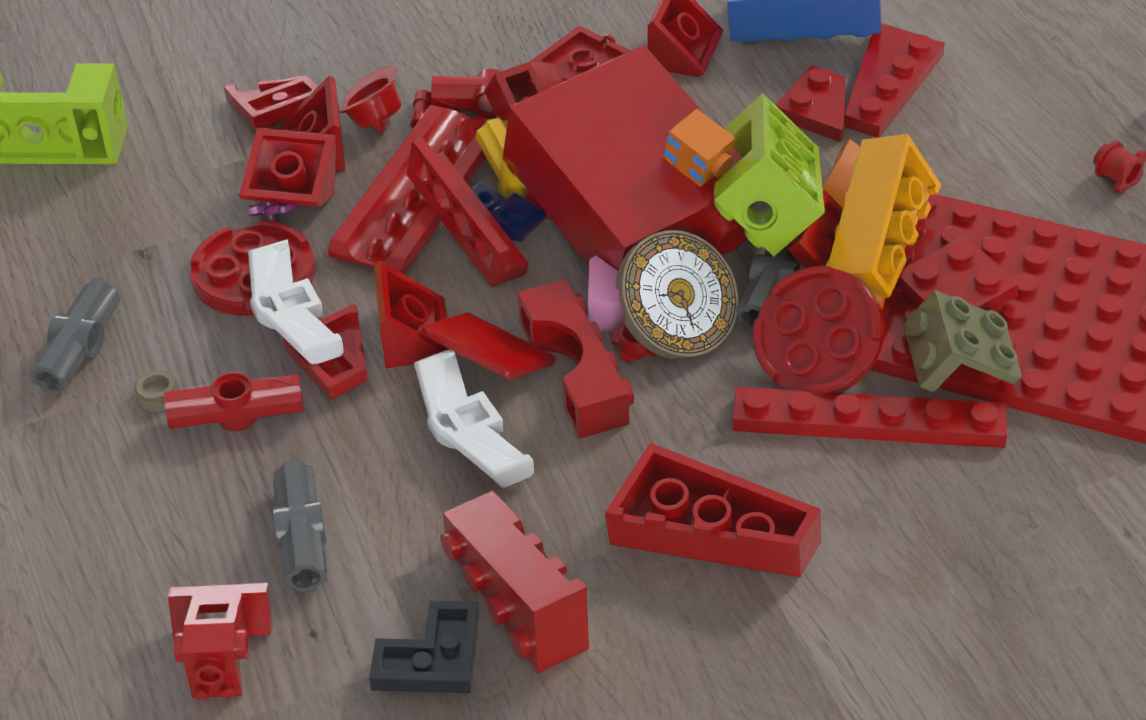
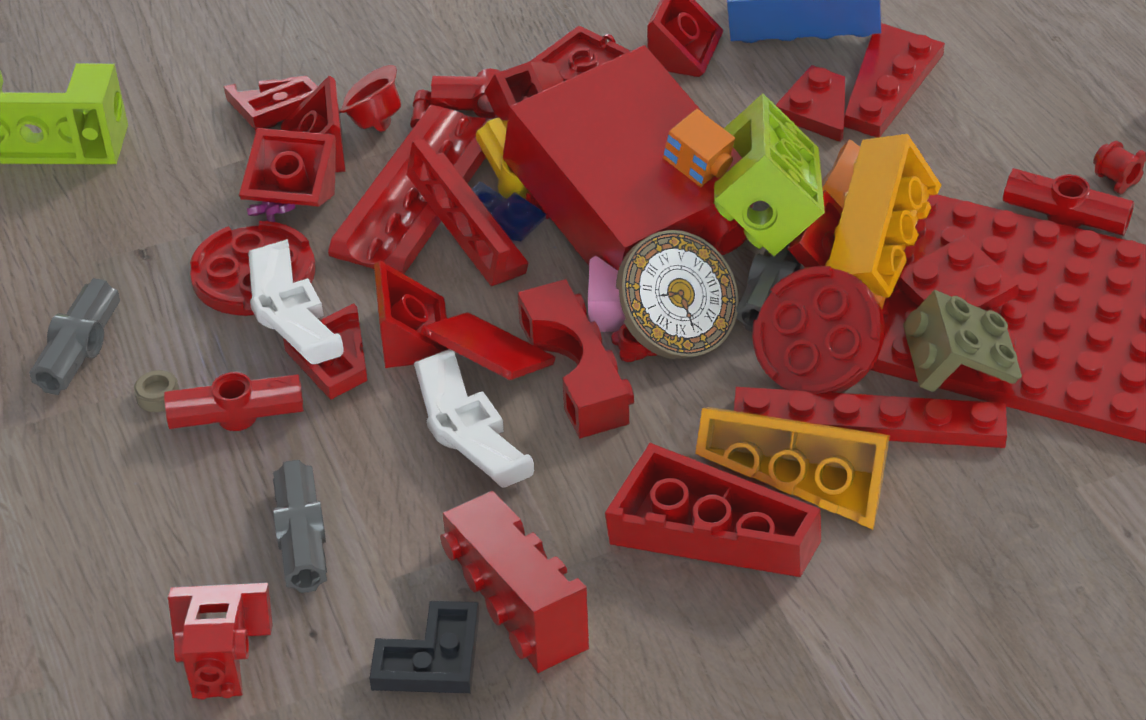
none -> light orange wedge [695,407,890,530]
none -> red piece [1003,168,1135,236]

